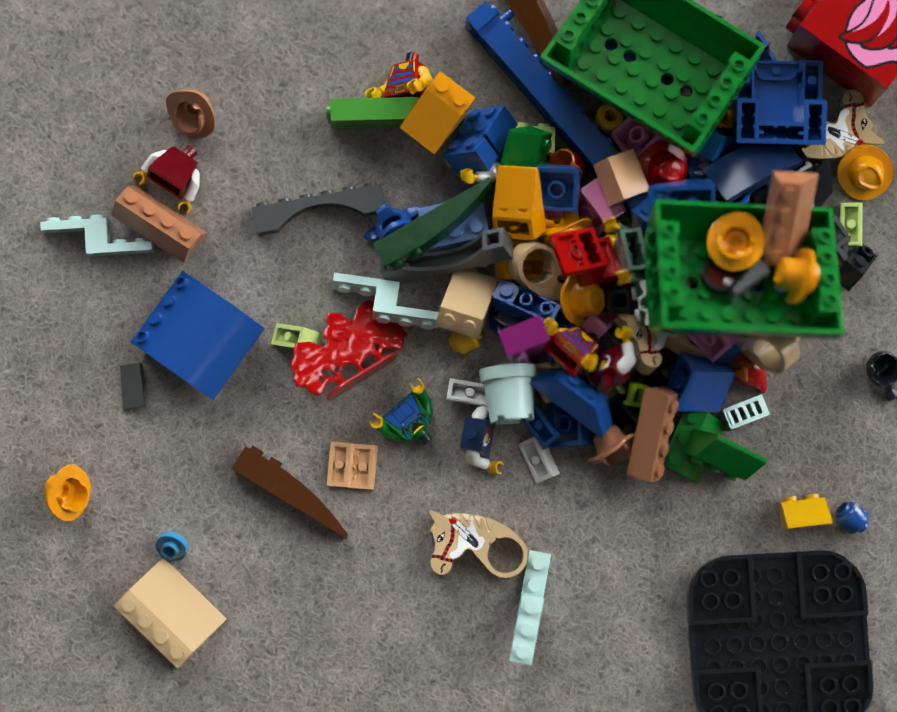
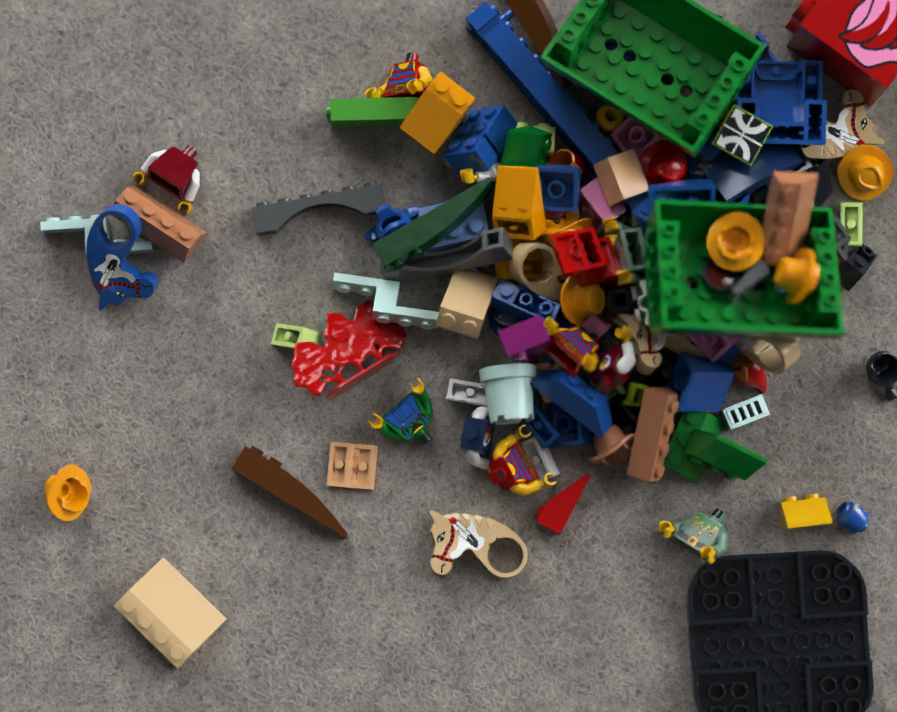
dark grey slope [120,363,146,409] -> none
blue slope [131,271,265,400] -> none
dark azure plate [155,531,189,562] -> none
nougat hat [166,89,215,139] -> none
yellow head [448,331,483,355] -> none
light aqua bracket [509,550,551,665] -> none
none -> blue animal [86,204,159,310]
none -> torso [488,425,557,496]
none -> red slope [534,473,591,535]
none -> torso [658,508,728,565]
none -> tile [711,105,773,166]

